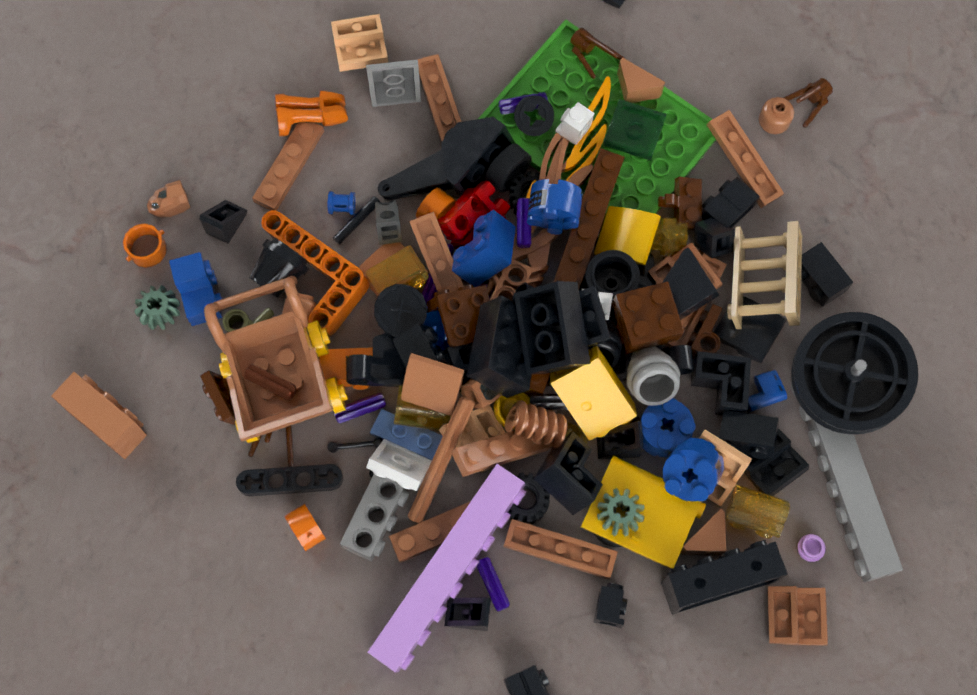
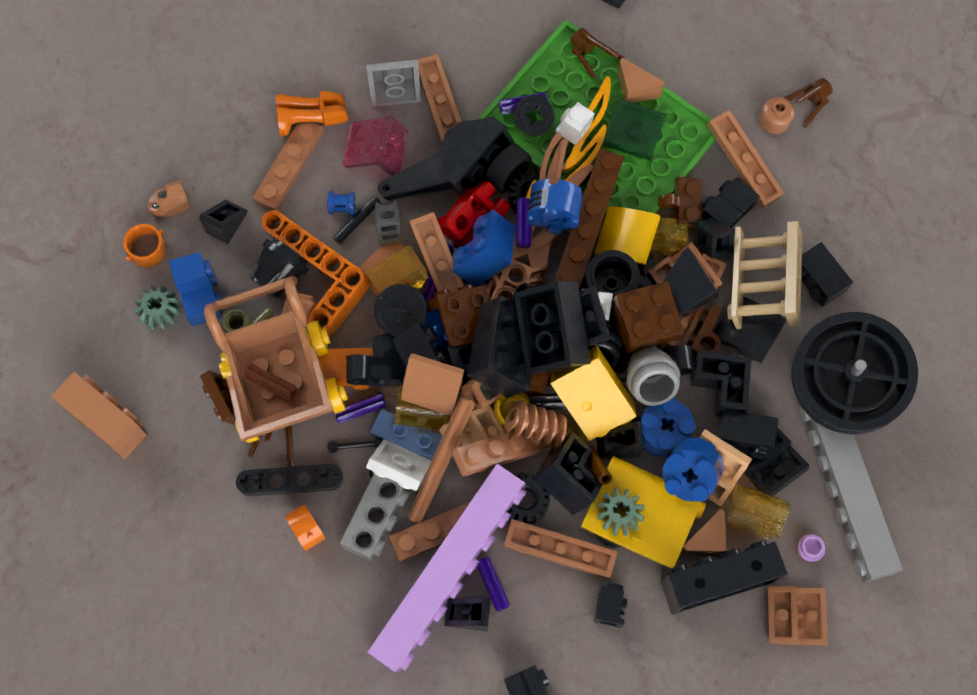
light nougat brick [331,14,388,72] -> none
orange piece [416,188,456,220] -> none
blue piece [748,370,787,412] -> none
none -> clear pink bracket [342,116,408,176]
none -> reddish brown piece [586,446,612,485]

